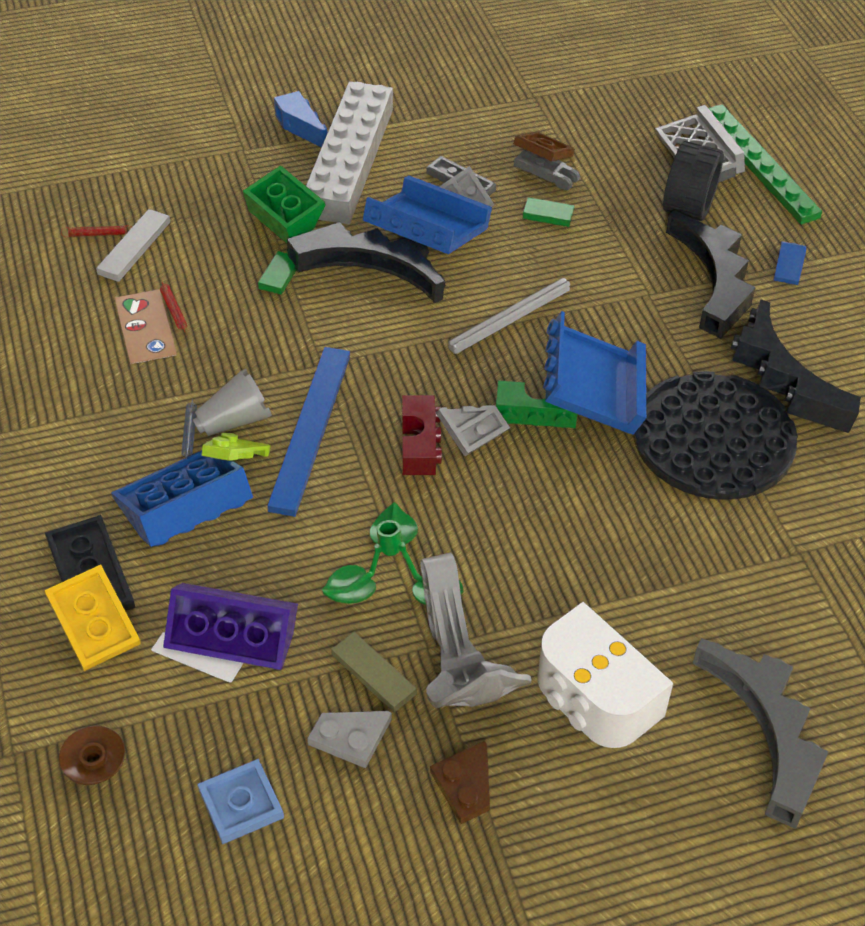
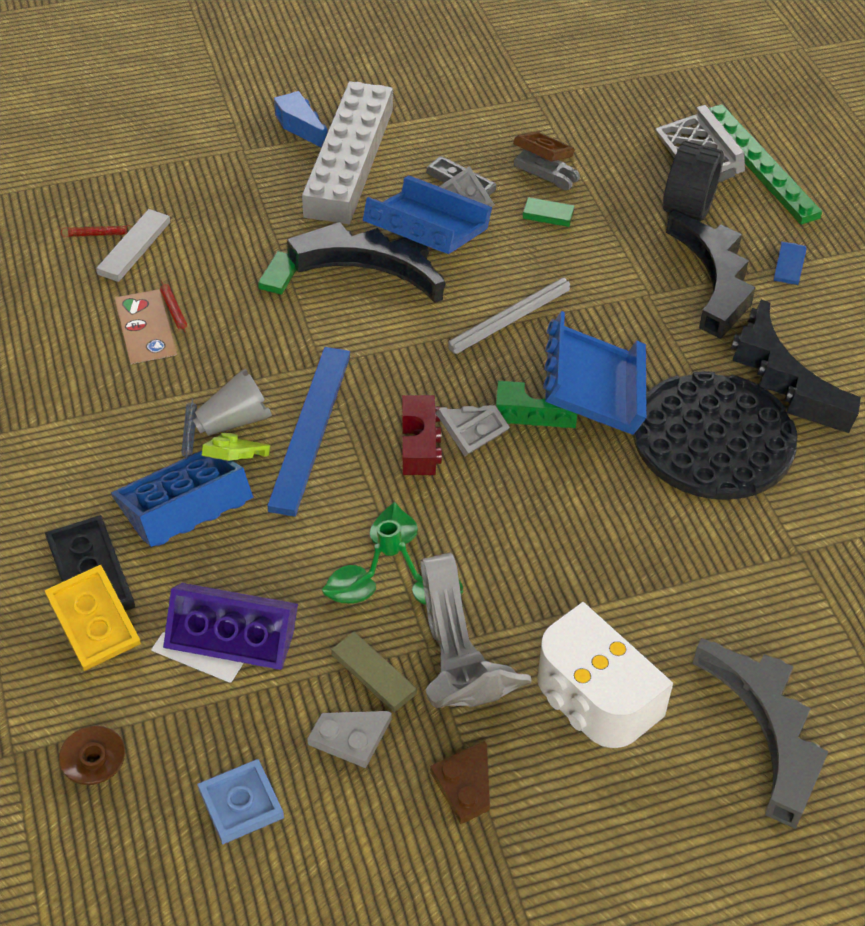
green slope [243,165,326,244] -> none

